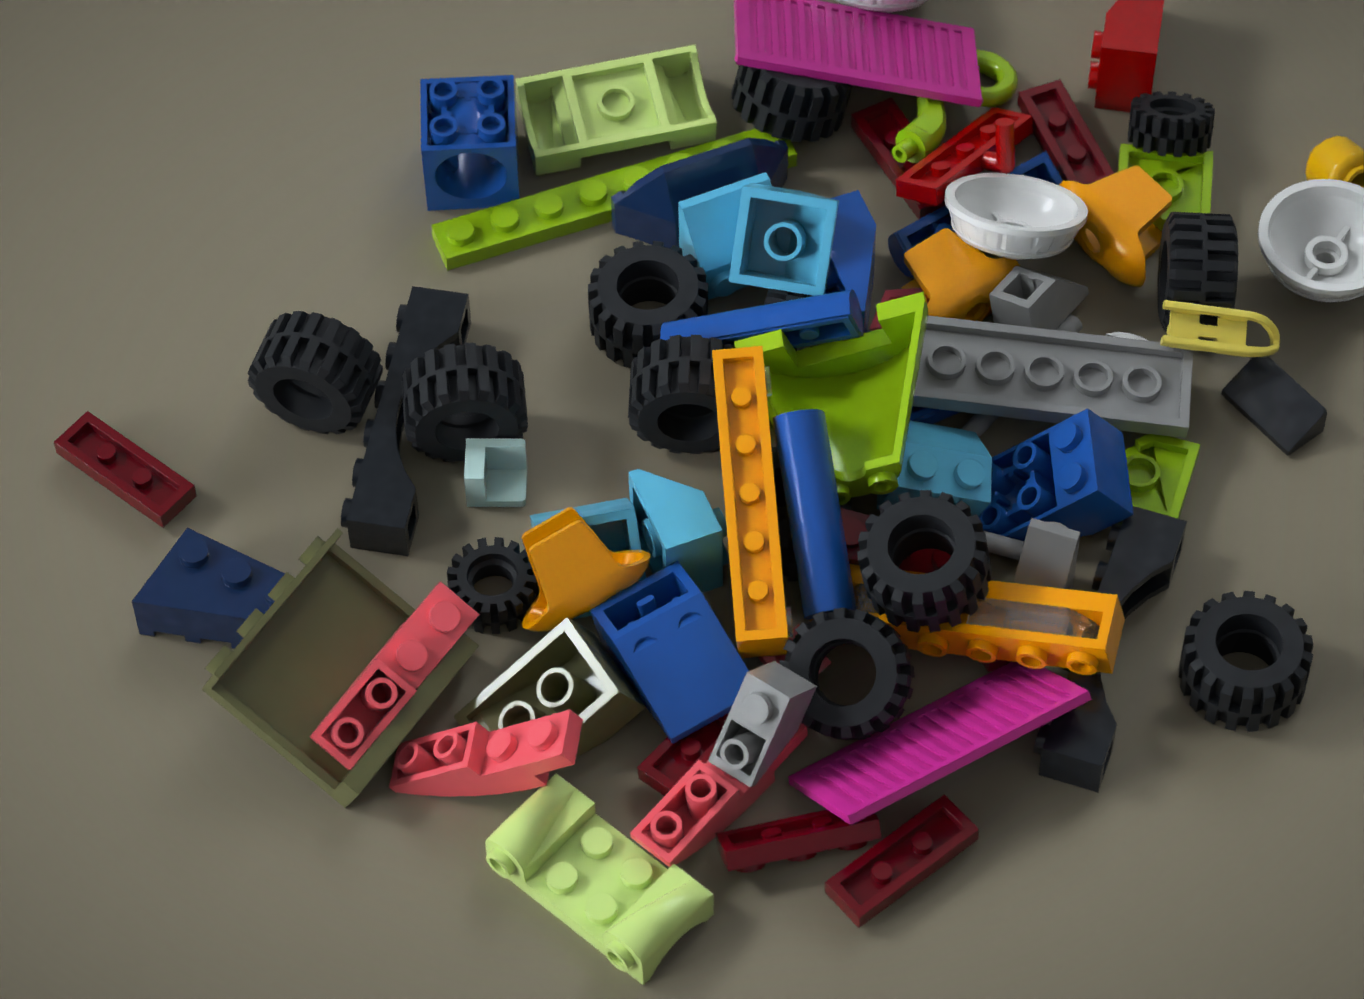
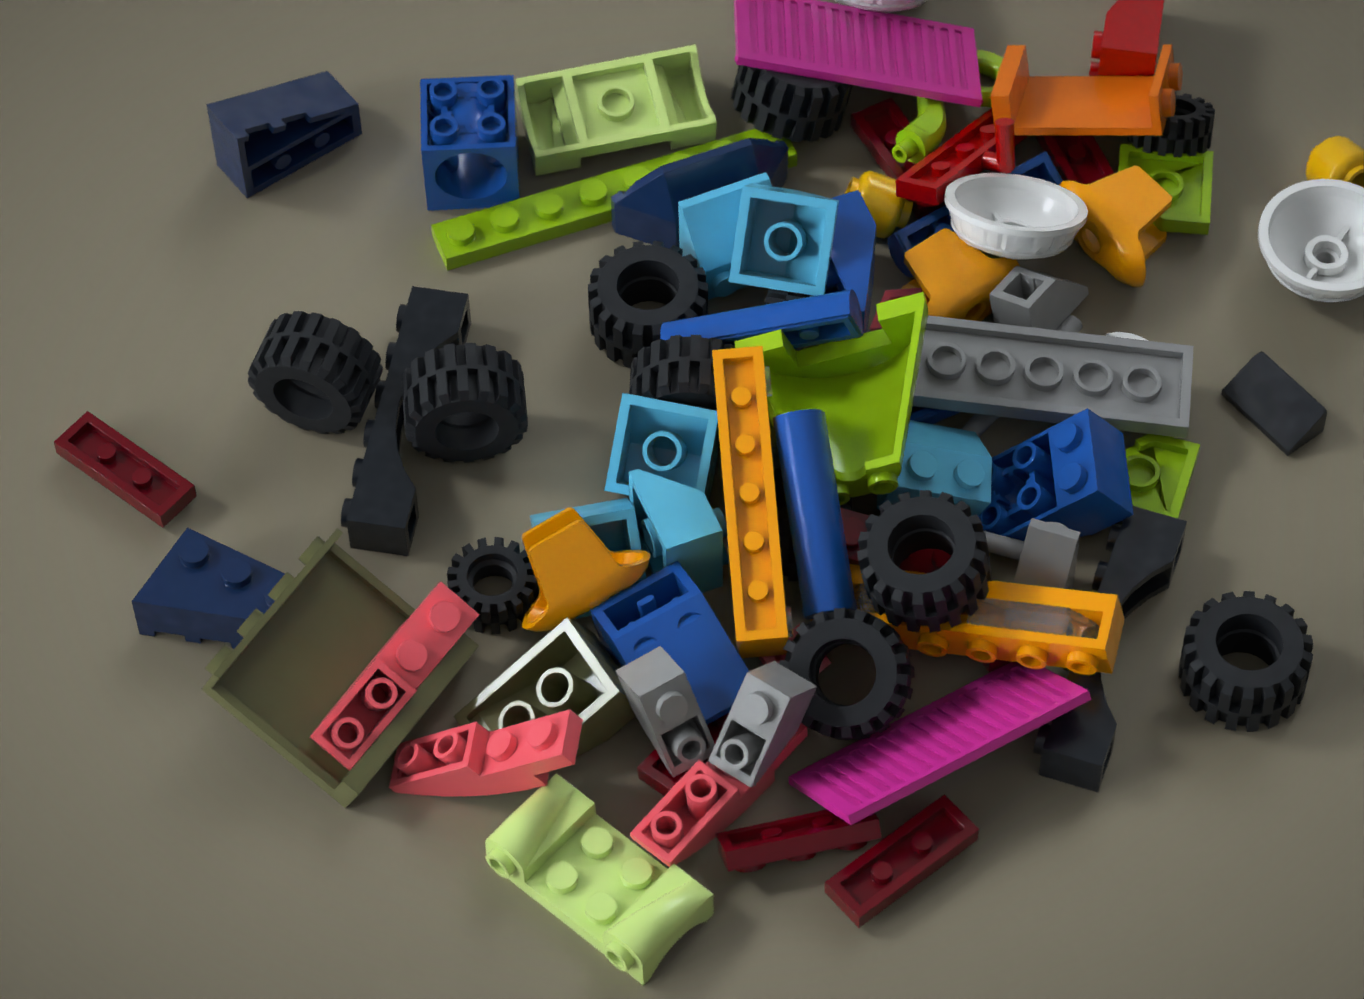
light aqua panel [464,438,527,507] -> none
black tyre [1157,212,1238,331] -> none
light yellow piece [1160,300,1280,357] -> none
none -> dark blue wedge [206,71,362,199]
none -> medium azure slope [604,393,719,502]
none -> light grey slope [616,646,715,778]
none -> yellow head [845,171,913,239]
none -> orange panel [990,44,1183,136]

